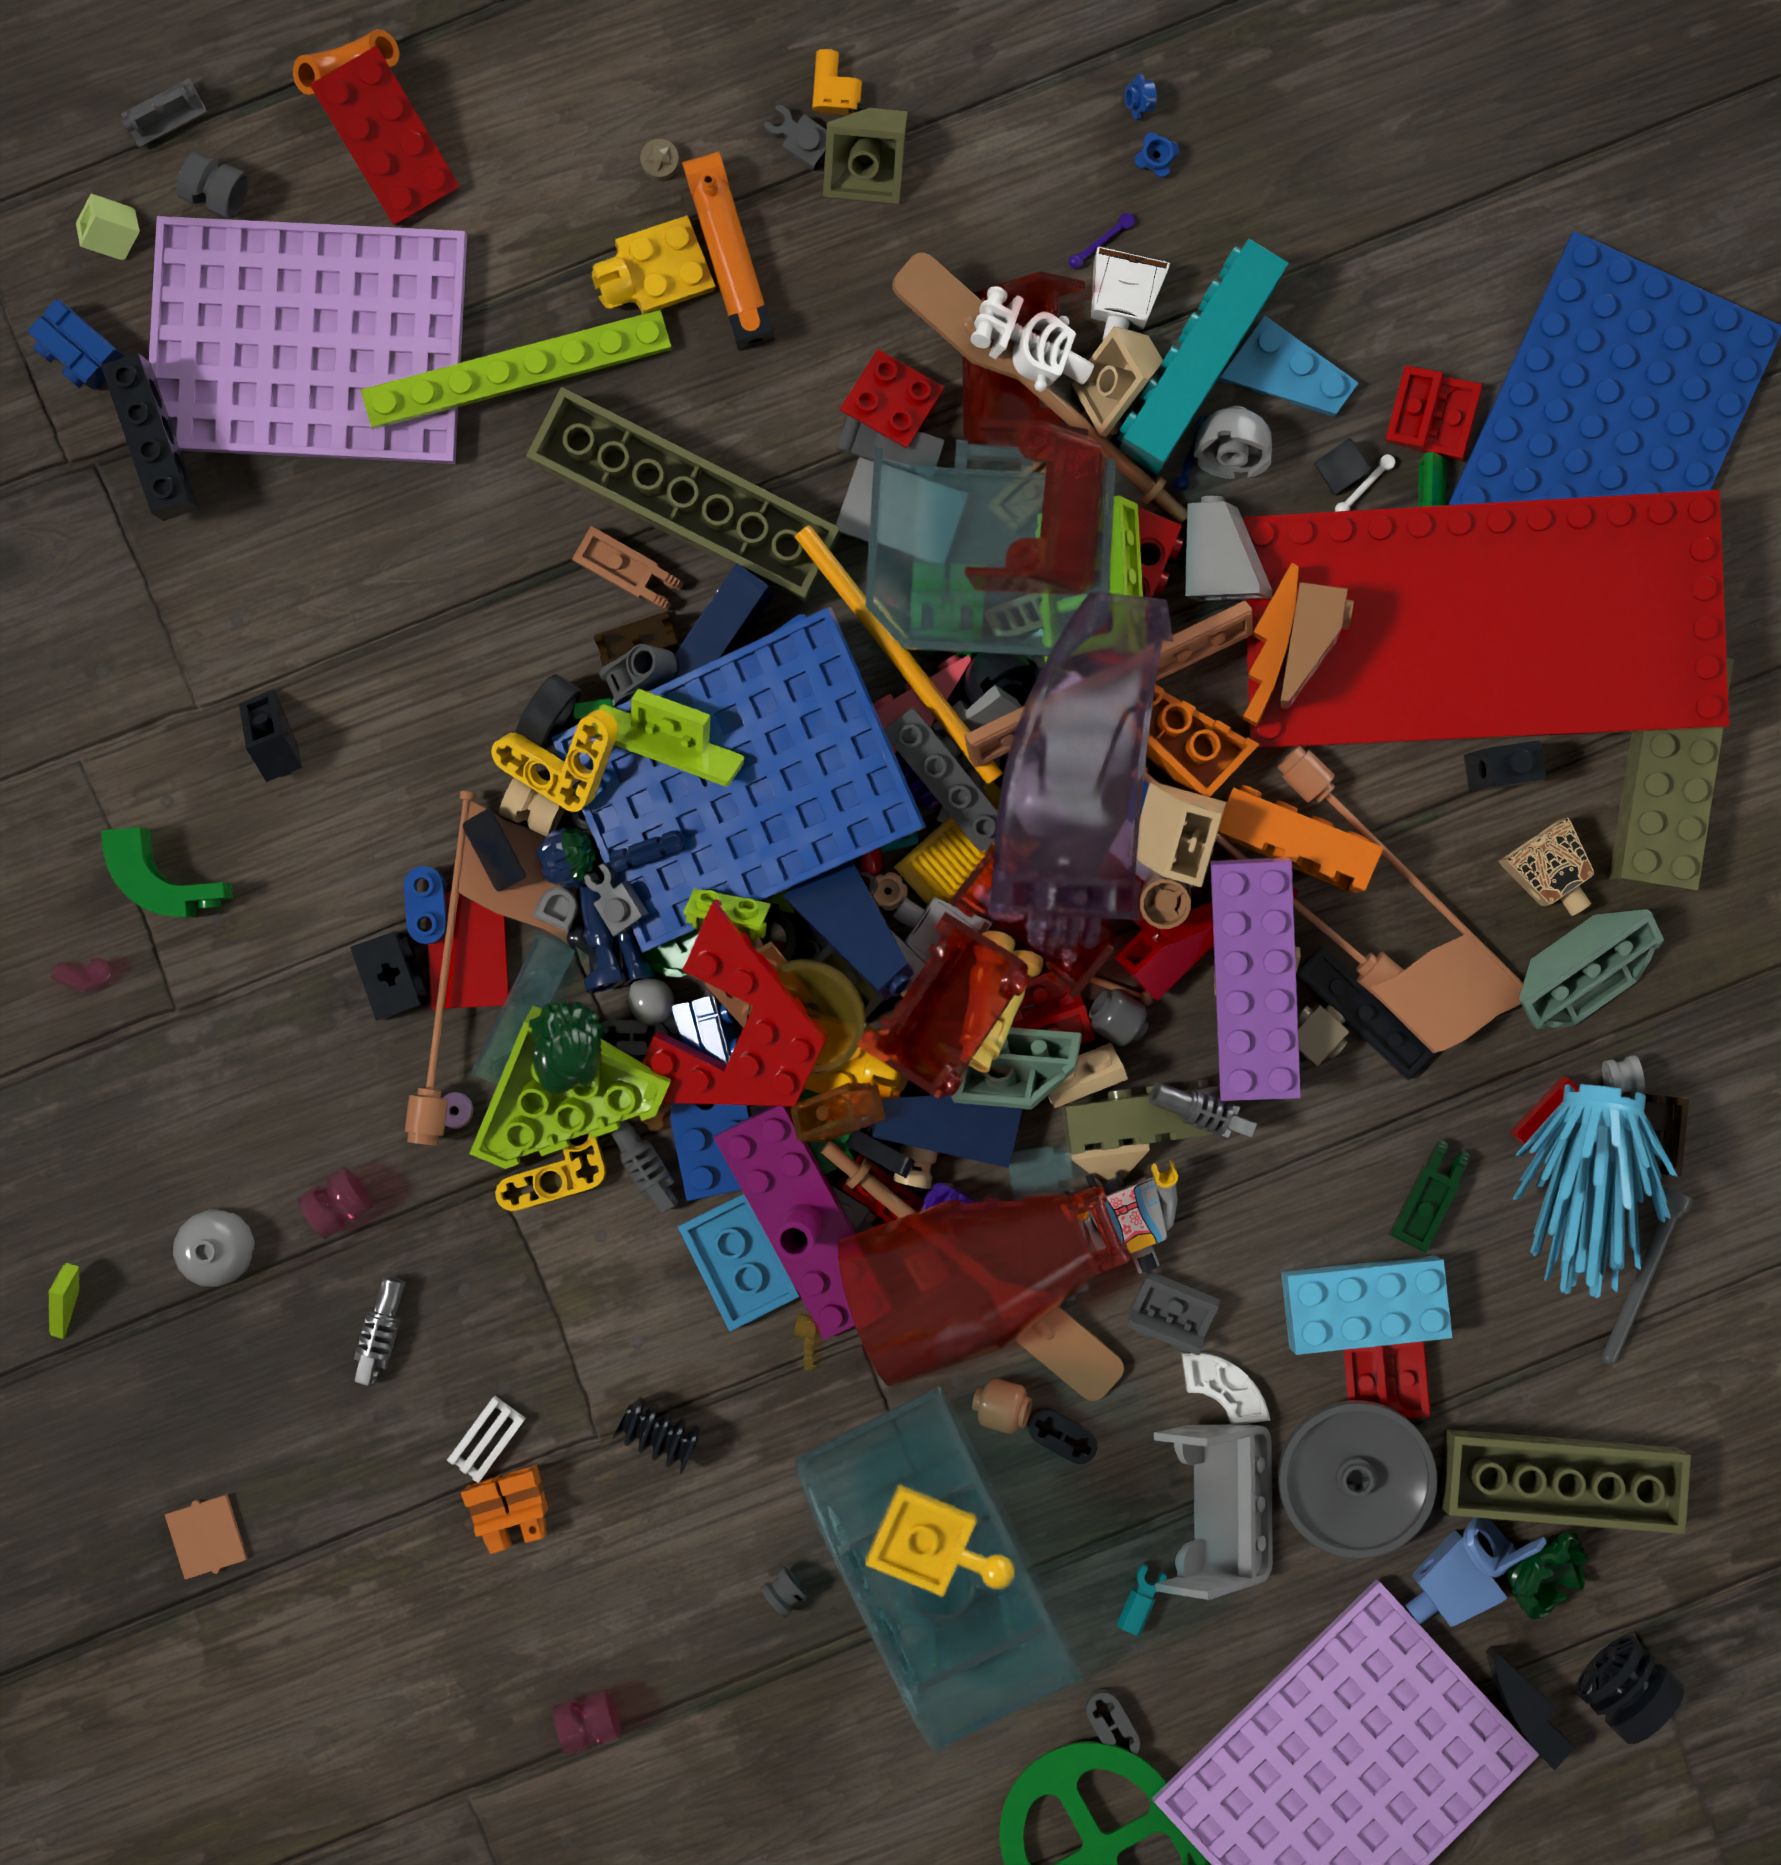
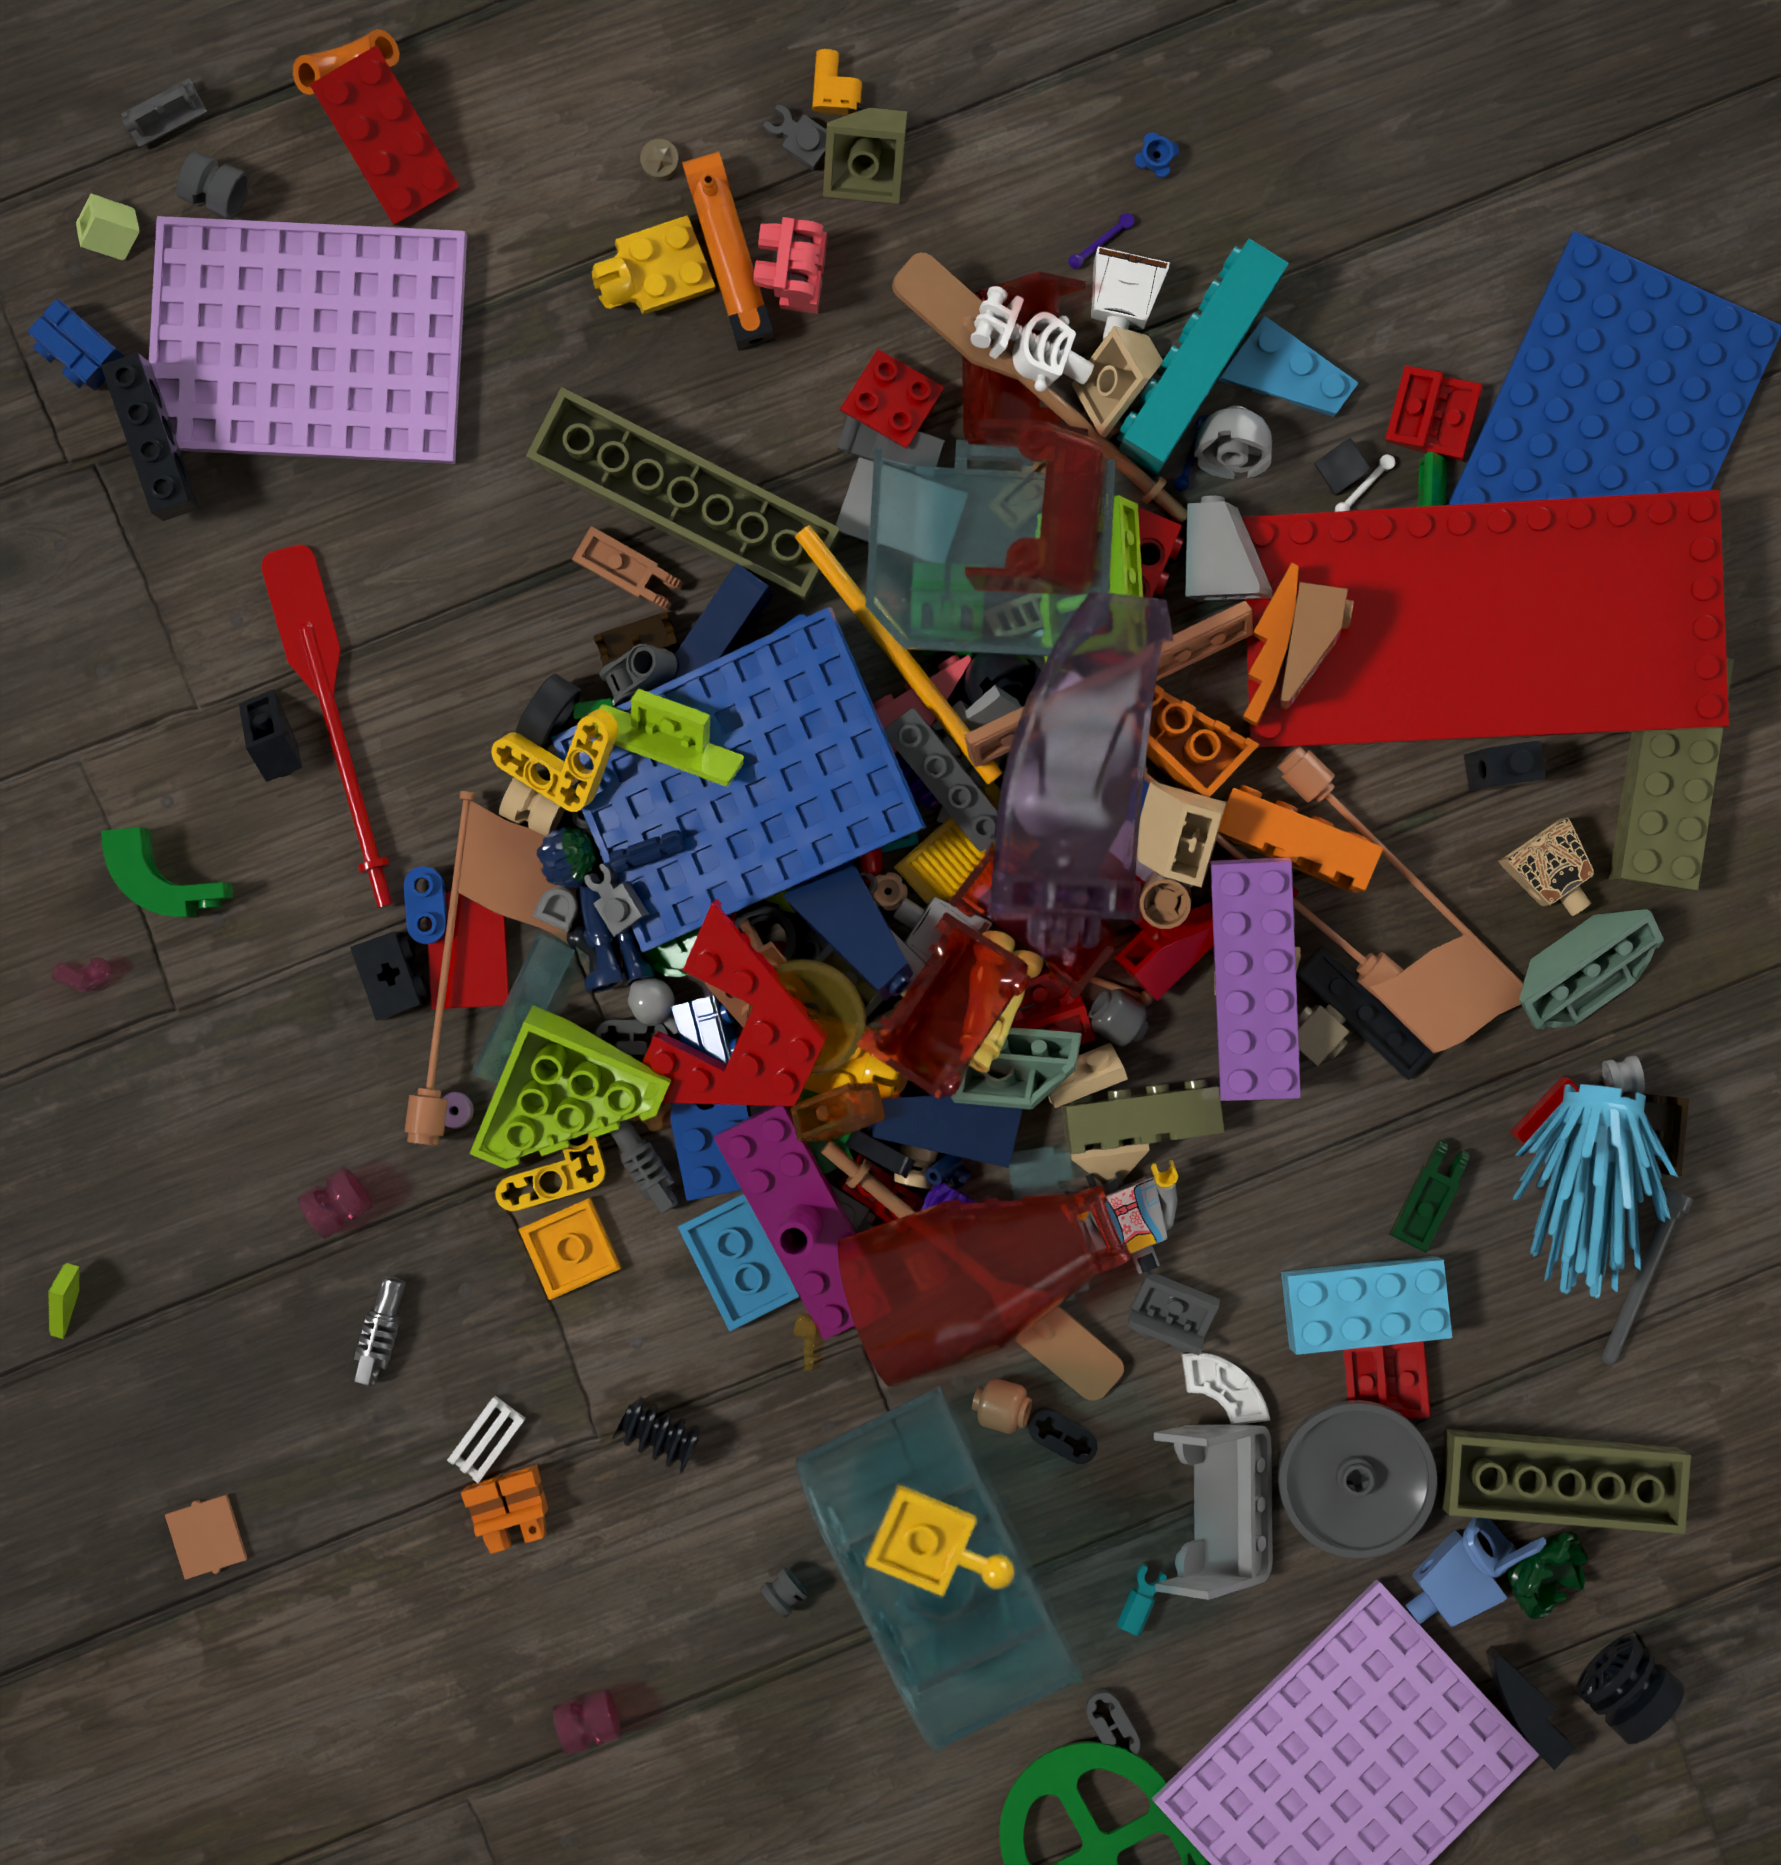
light grey cylinder [173,1209,255,1287] -> none
lime plate [360,310,671,430] -> none
black slope [462,808,526,892] -> none
dark green hair [529,1001,604,1095] -> none
lime hinge [683,888,771,941] -> none
blue plate [1124,74,1157,120] -> none
flat silver hinge [1149,1083,1257,1139] -> none
none -> red piece [261,545,393,908]
none -> light orange tile [518,1197,622,1300]
none -> coral hips [753,217,828,314]
none -> dark blue arm [925,1154,971,1188]

